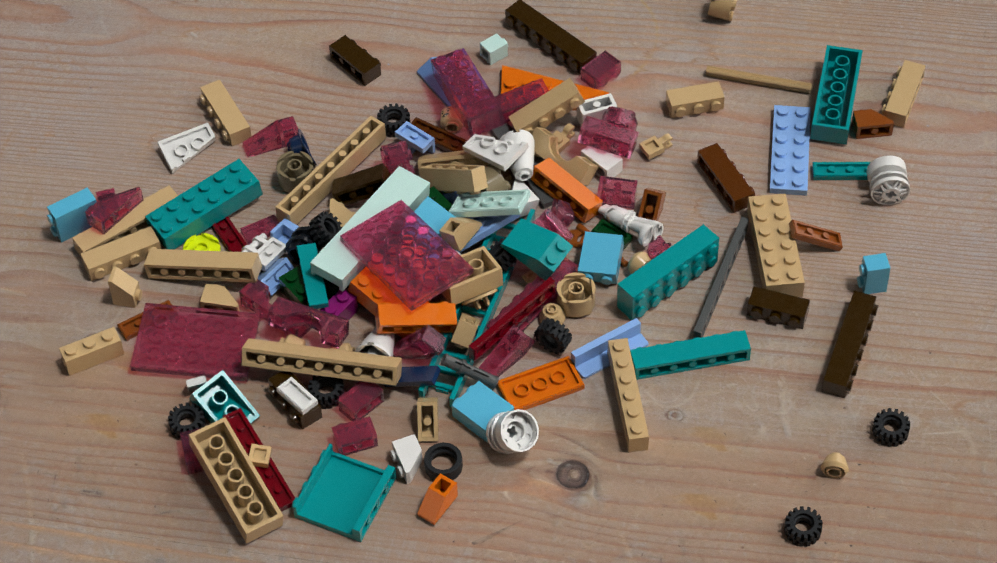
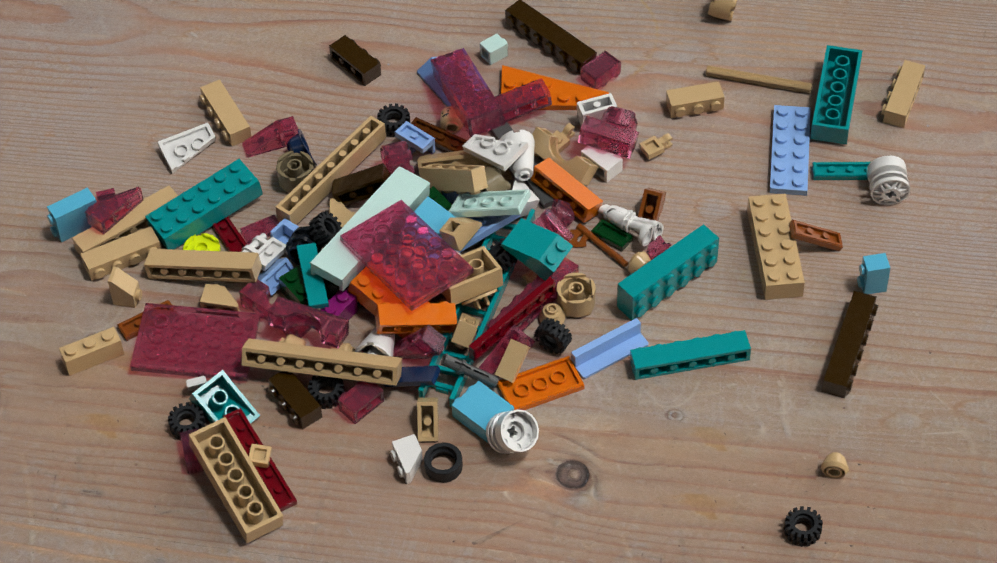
white tile [276,377,318,415] -> none
teal panel [292,444,396,542] -> none
clear pink brick [331,416,378,456] -> none
orange slope [417,473,458,525] -> none
tan brick [509,78,585,134] -> none
medium azure brick [578,231,624,285] -> none
clear pink brick [597,176,638,209] -> none
tan brick [607,338,649,452] -> none
dark grey tile [693,217,748,338] -> none
reddish brown brick [697,143,755,213] -> none
dark brown brick [747,286,810,329] -> none
dark orange slope [852,109,894,139] -> none
black tyre [872,408,910,447] -> none
none -> tan tile [495,339,530,383]

